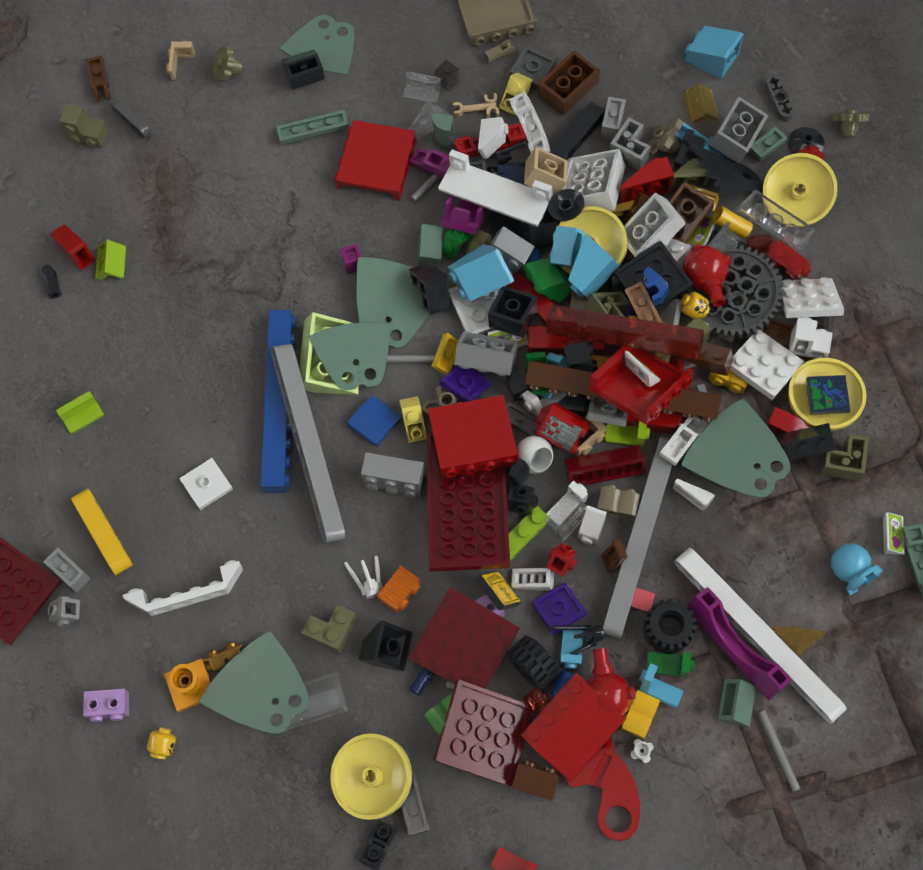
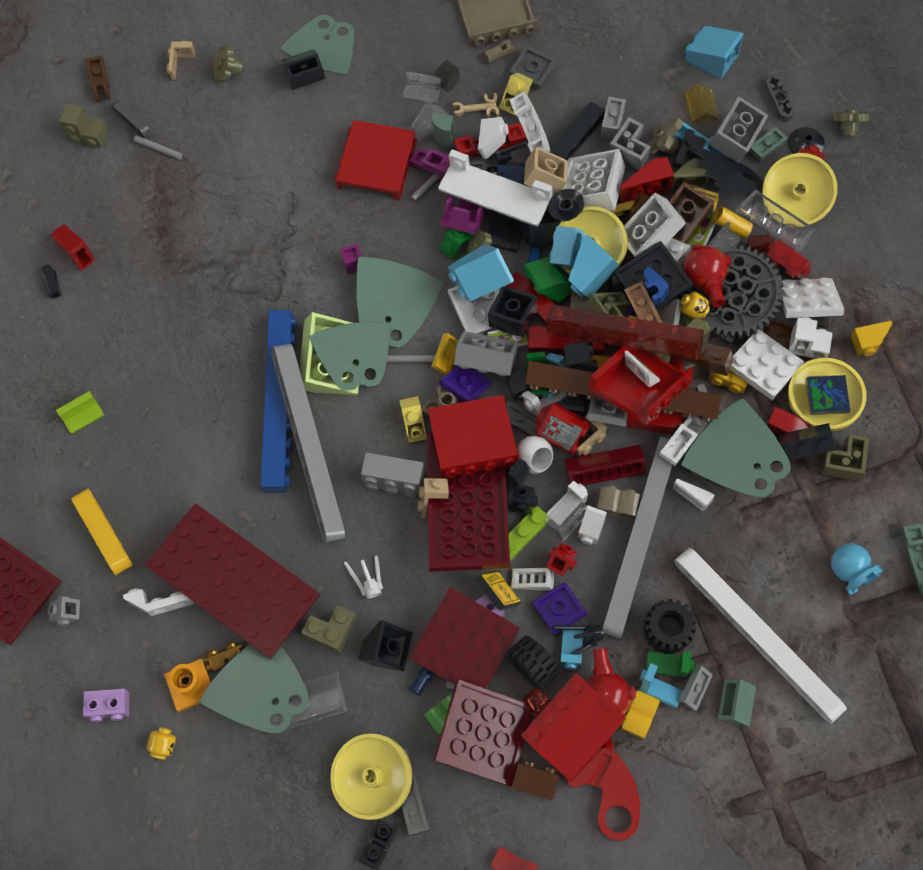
light grey panel [43,547,91,593] -> none
lime panel [95,239,126,280] -> none
white plate [179,458,233,510] -> none
sand green plate [276,110,349,145] -> none
blue slope [347,395,402,447] -> none
orange brick [377,565,421,614] -> none
black brick [409,262,451,315] -> none
sand green brick [416,224,443,265] -> none
light grey brick [490,226,535,275] -> none
reddish brown brick [538,50,600,115] -> none
blue cone [550,669,574,697] -> none
reddish brown plate [601,539,628,573] -> none
lime bracket [605,421,650,447] -> none
coral tile [630,588,655,613] -> none
white plate [630,739,654,763] -> none
magenta arch [688,587,793,700] -> none
light grey bar [757,710,800,792] -> none
clear yellow tile [772,625,826,657] -> none
slope [883,512,905,555] -> none
none -> light grey bar [133,135,183,160]
none -> dark red plate [145,503,320,659]
none -> tan bracket [418,478,449,519]
none -> light grey plate [679,664,713,711]
none -> yellow slope [851,321,892,356]

